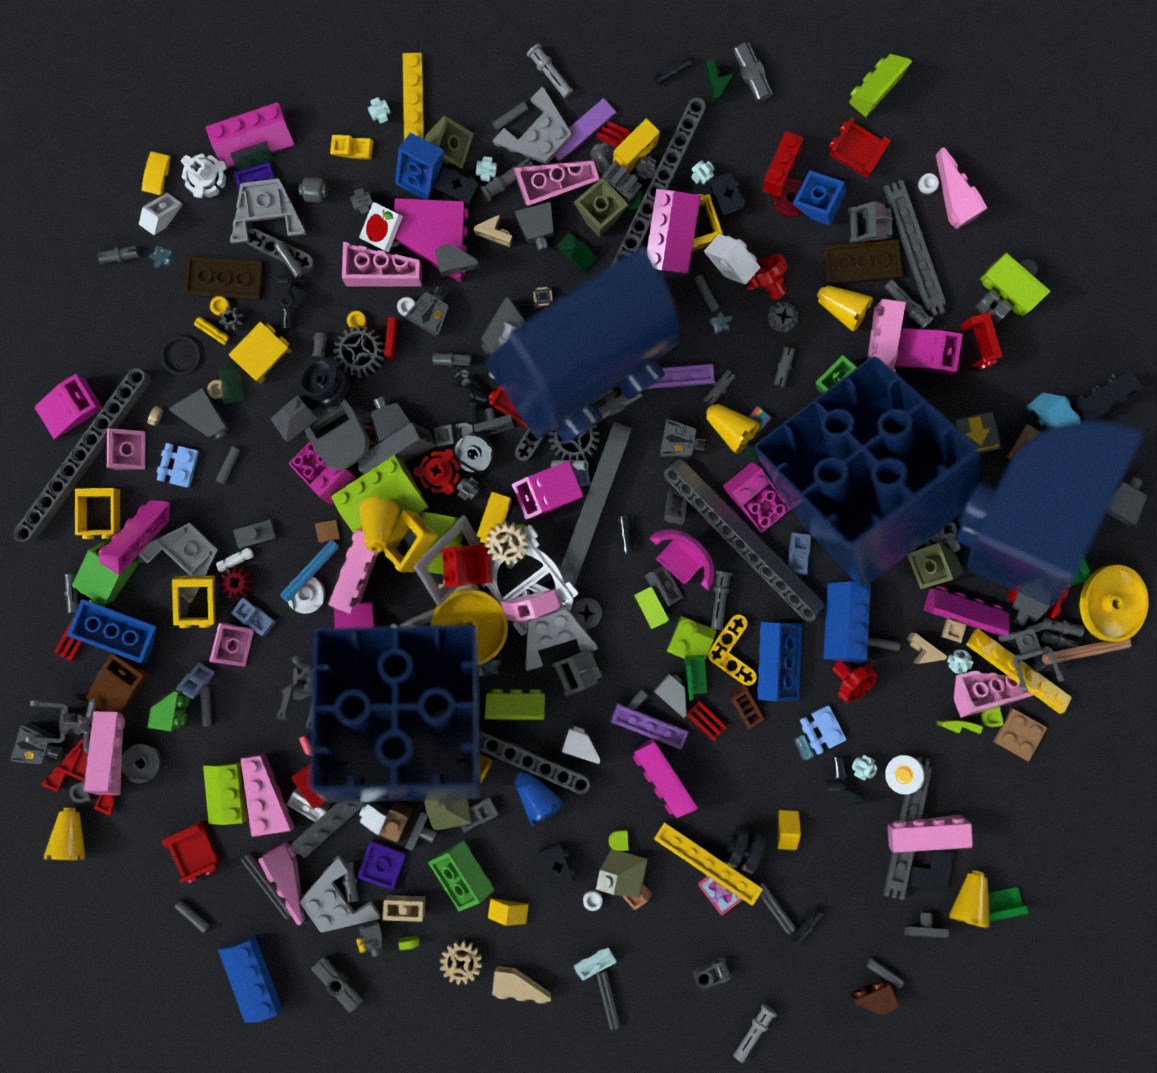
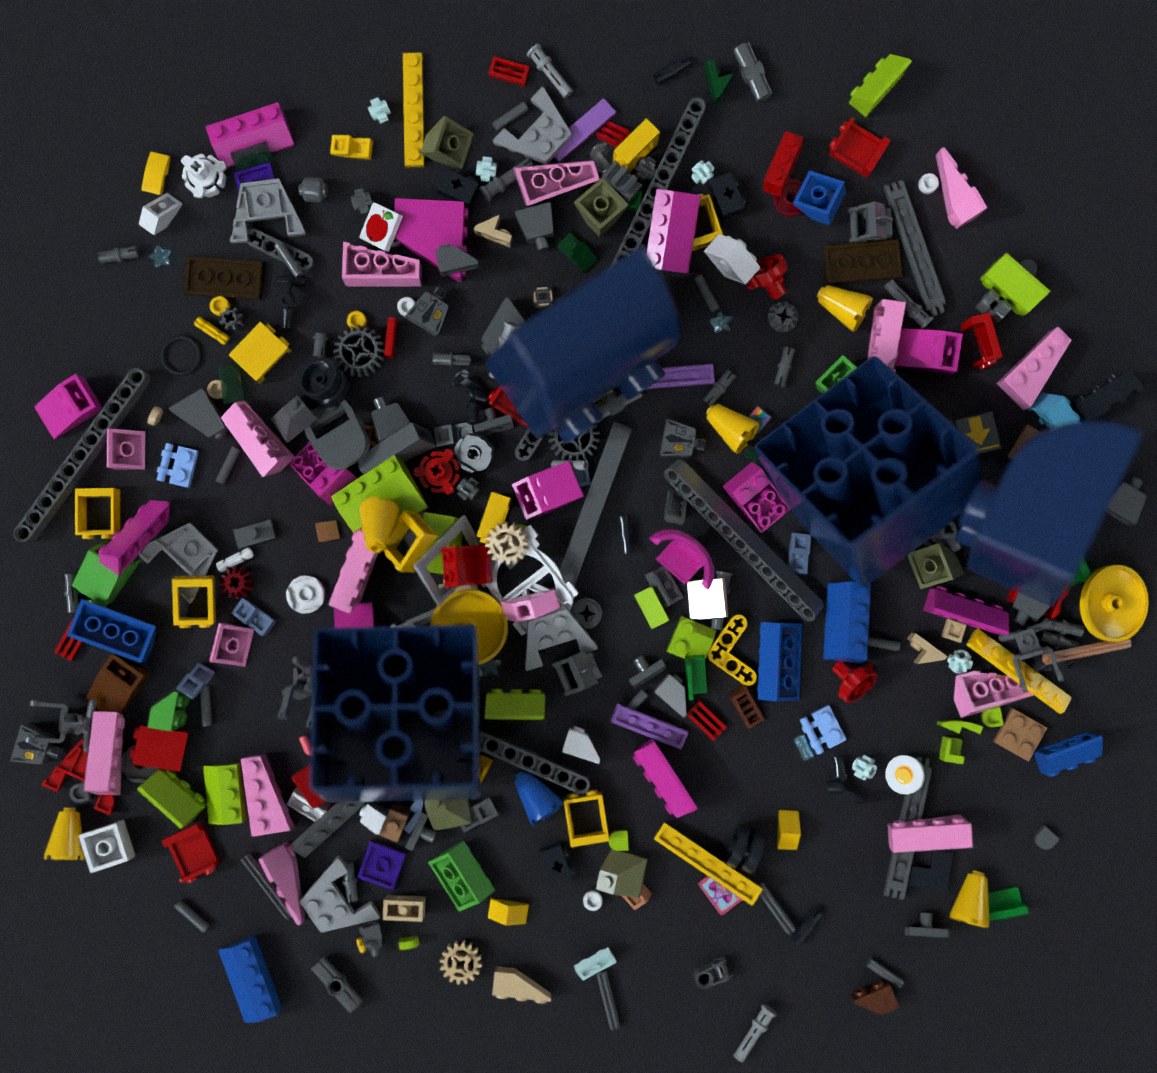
dark azure axle [280,540,339,602] -> none
blue slope [395,132,444,200] -> none
none -> white brick [79,819,135,873]
none -> red panel [129,723,188,771]
none -> lime slope [137,769,207,829]
none -> bright pink wedge [221,401,295,477]
none -> sand blue slope [404,800,425,834]
none -> red tile [488,56,530,87]
none -> yellow window [564,790,609,847]
none -> dark grey tile [629,656,667,689]
none -> tile [687,578,728,620]
none -> lime panel [939,736,964,764]
none -> bright pink wedge [997,327,1071,410]
none -> blue slope [1034,732,1103,777]
none -> dark grey tile [1034,825,1060,850]

